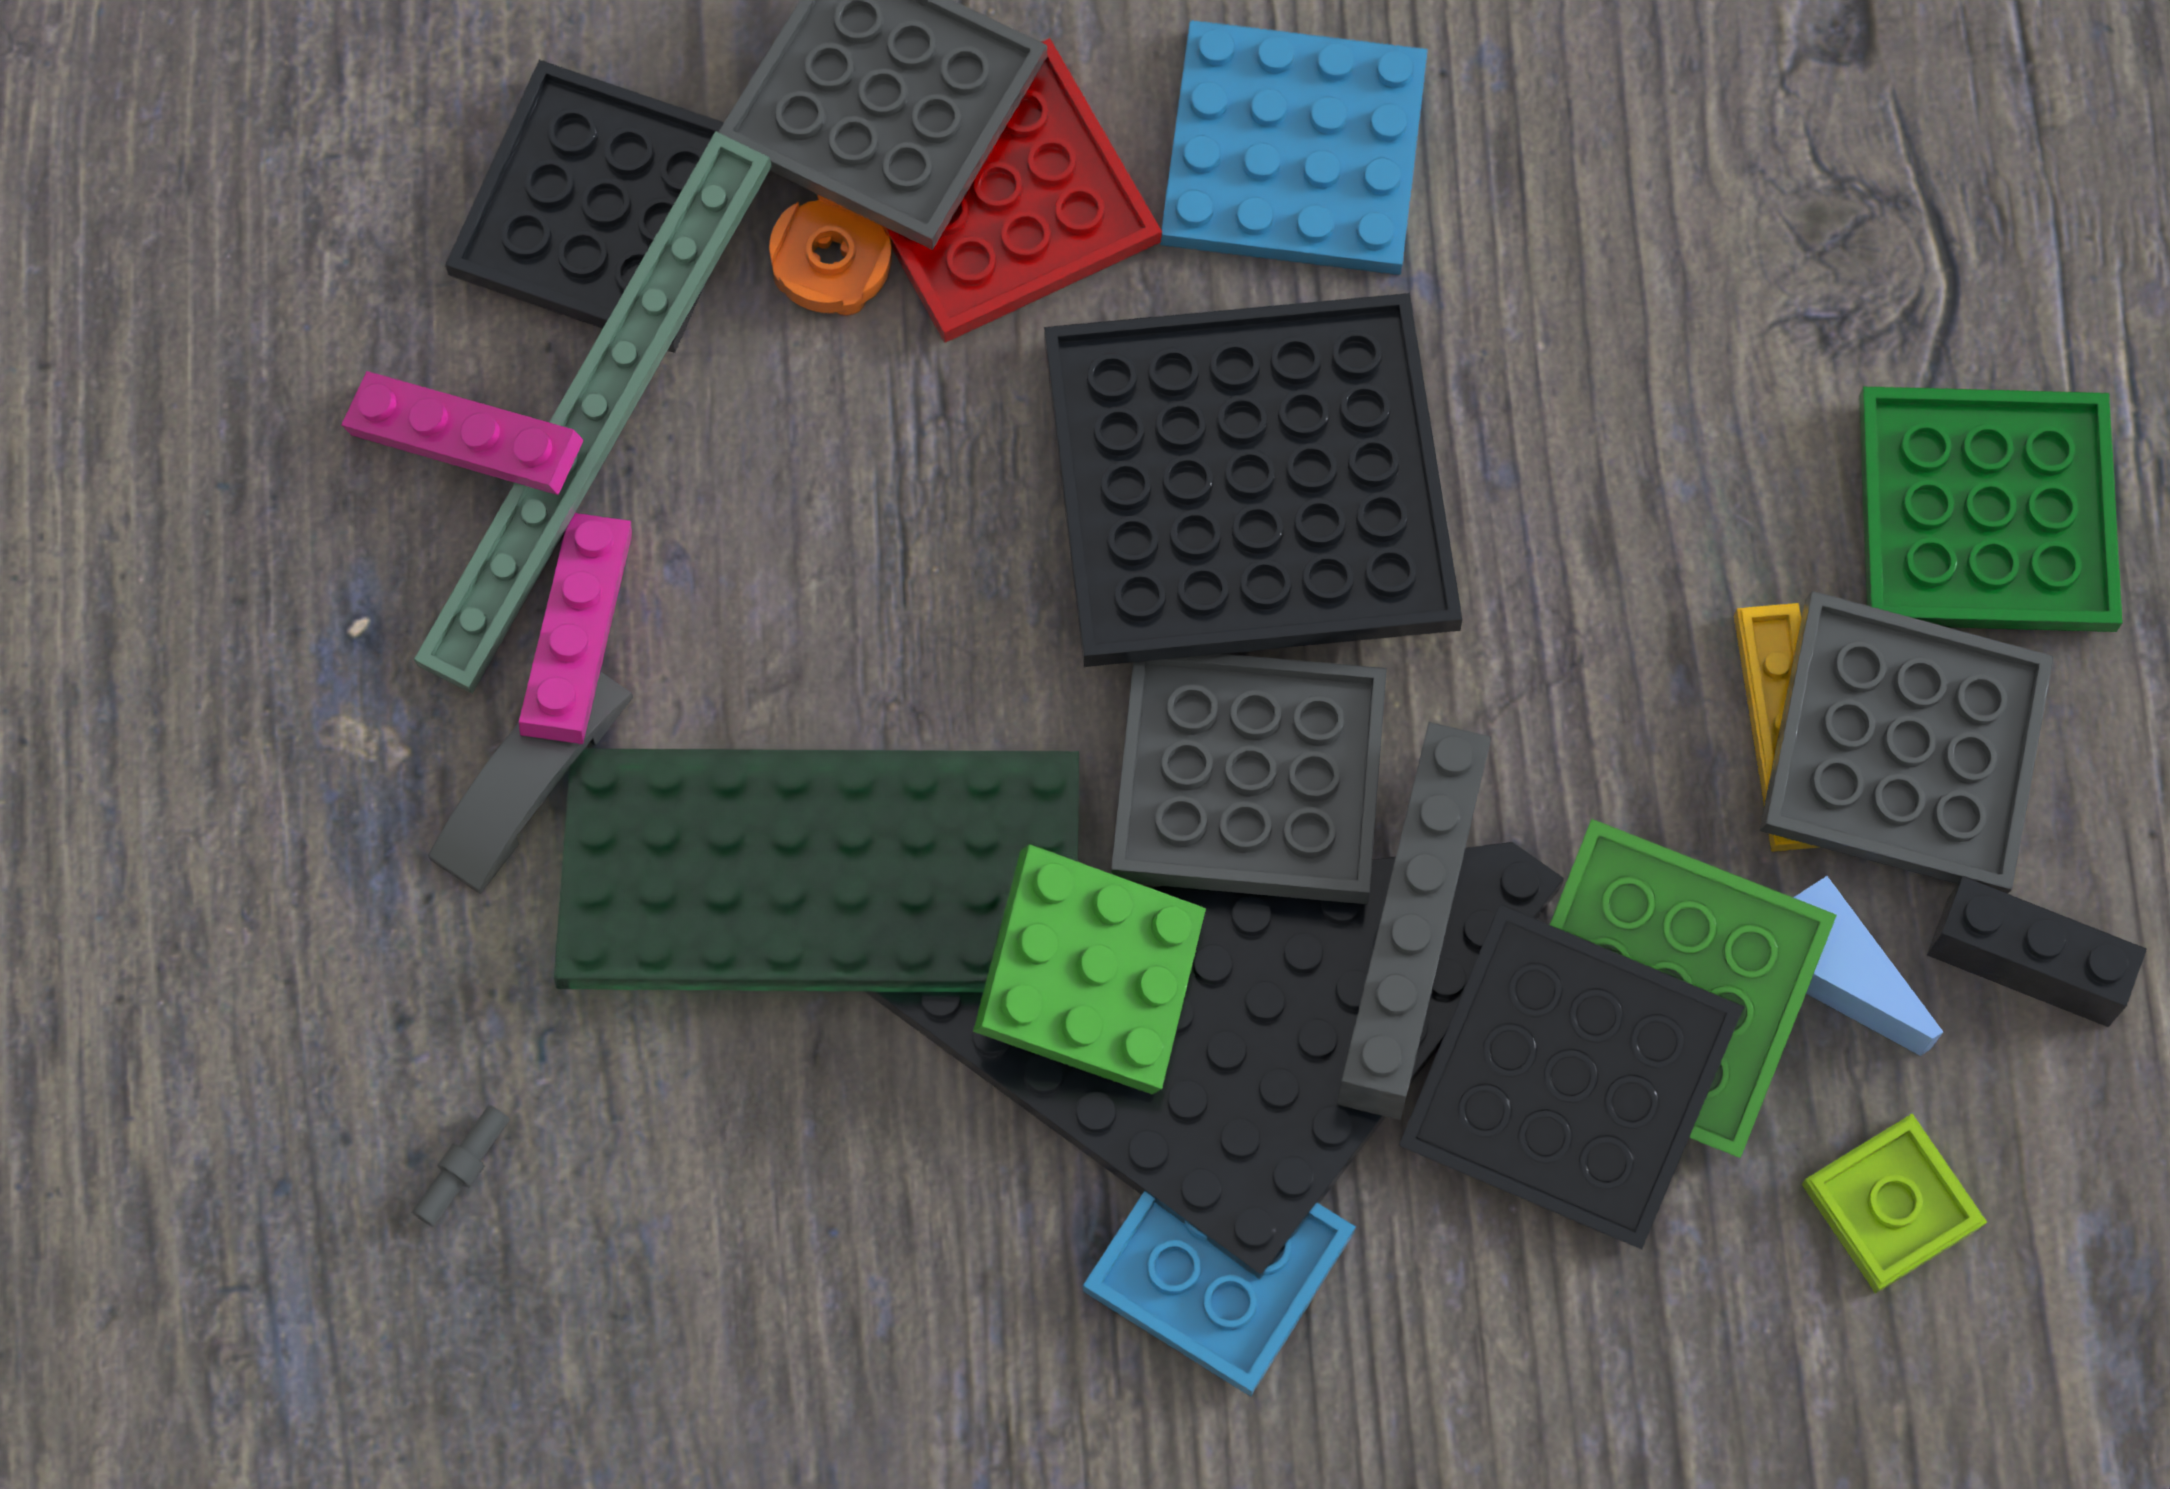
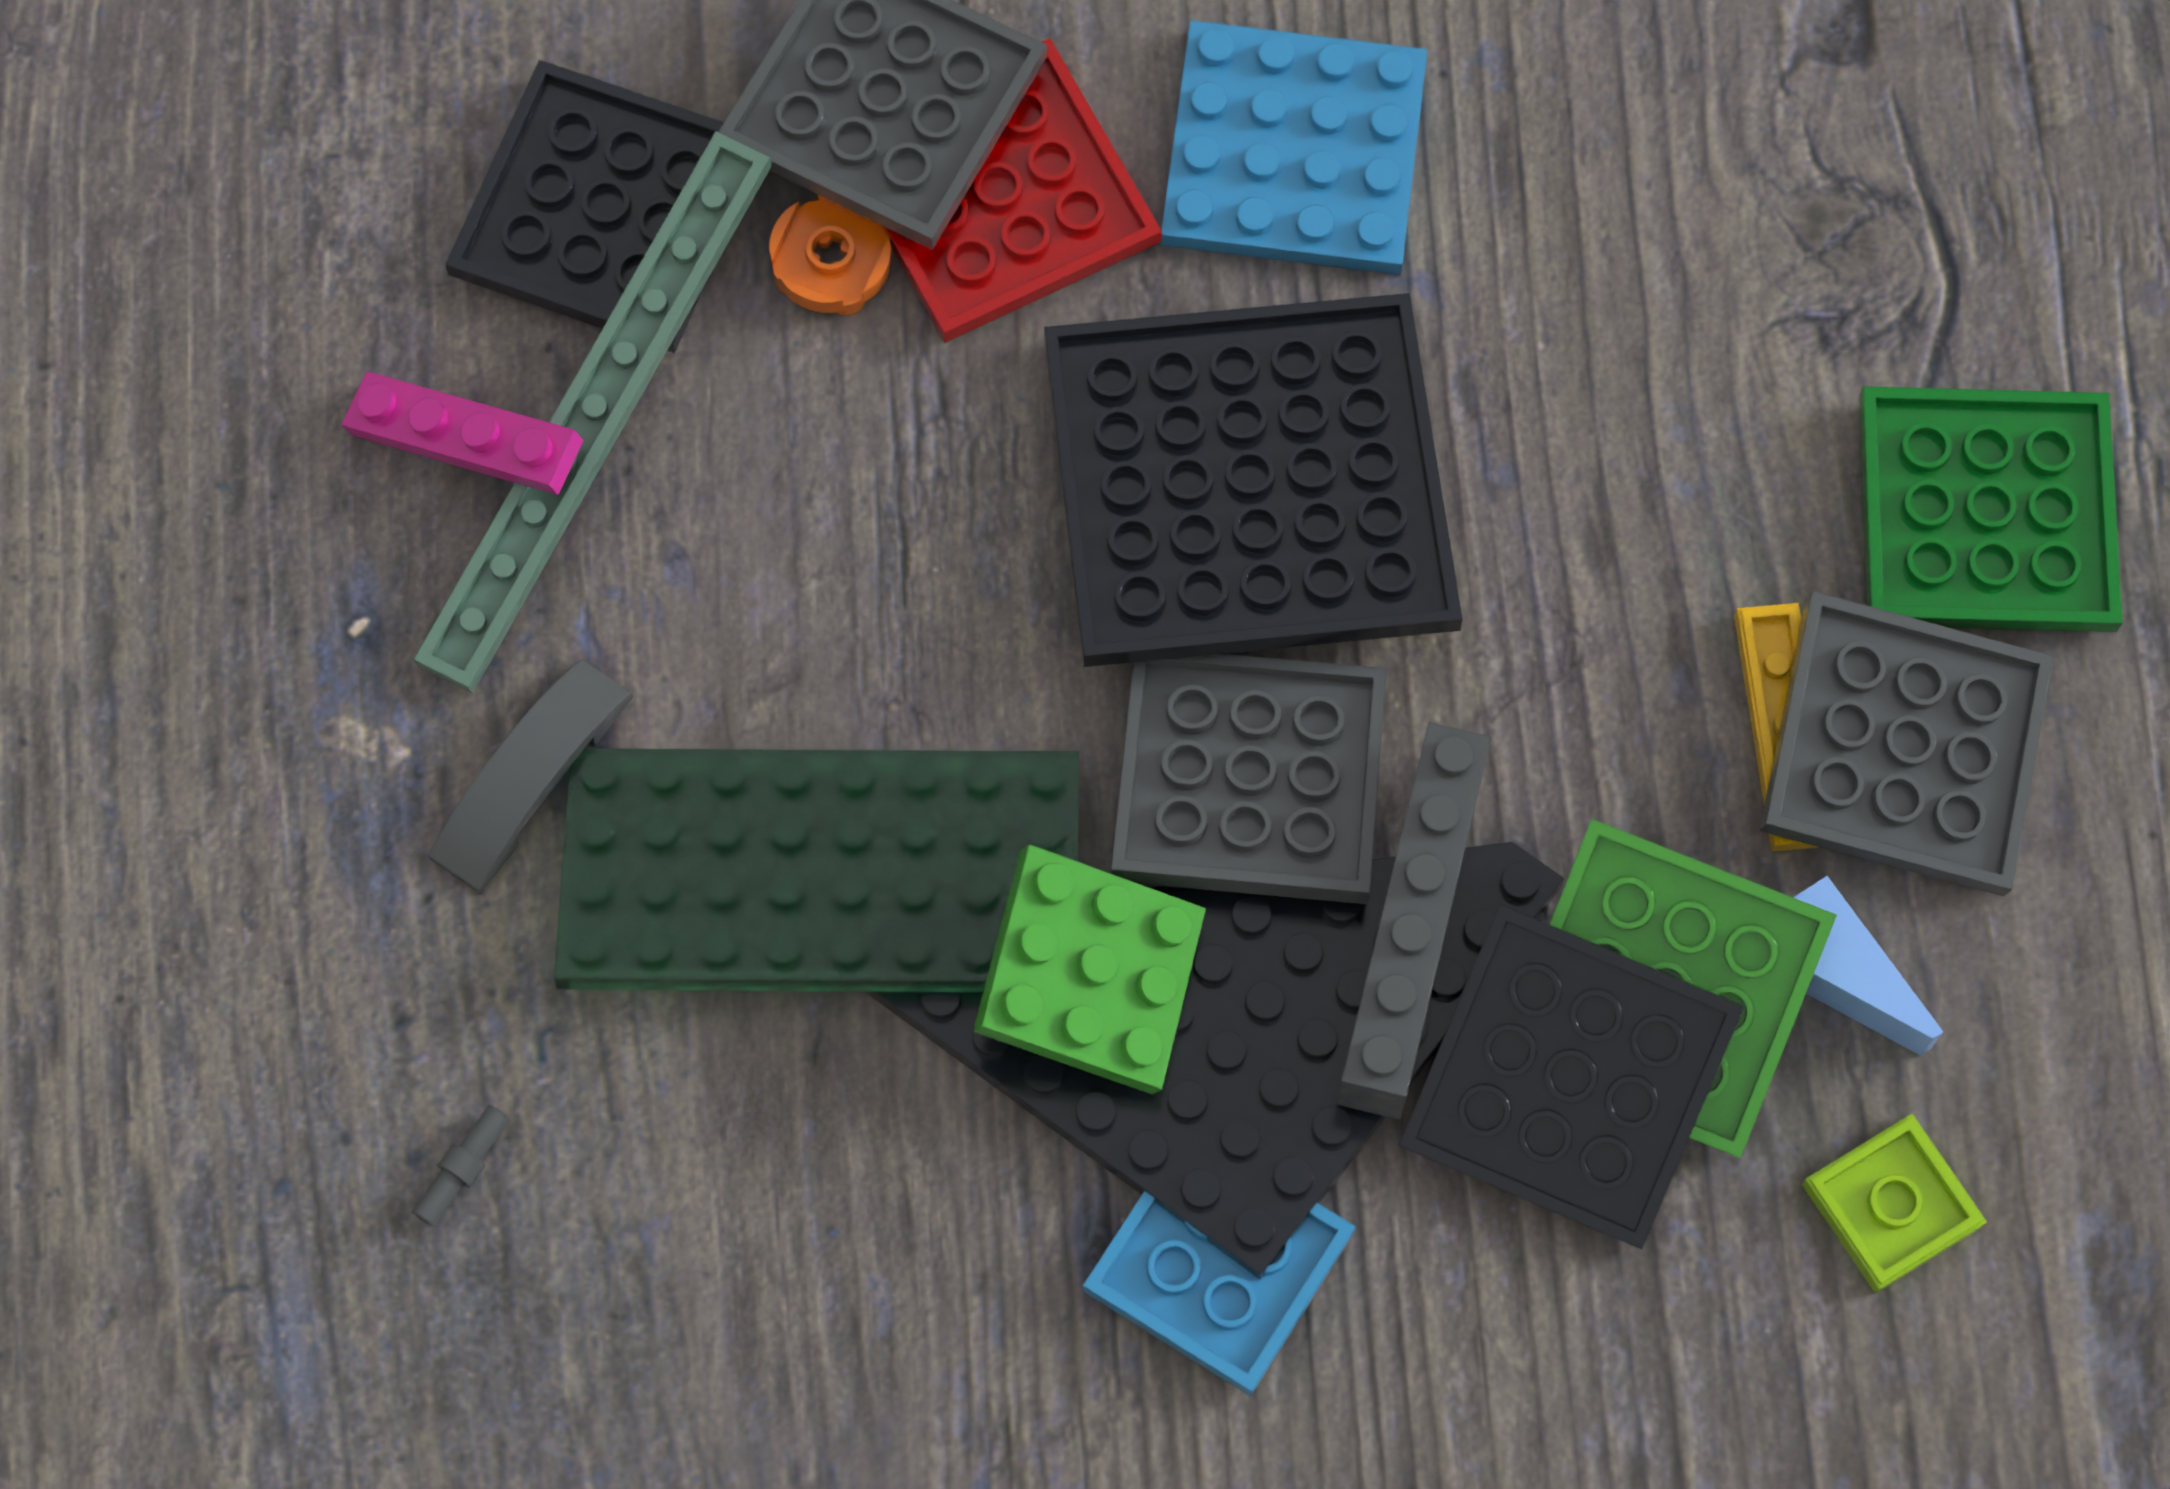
dark pink plate [519,513,632,744] -> none
black brick [1927,876,2147,1027] -> none

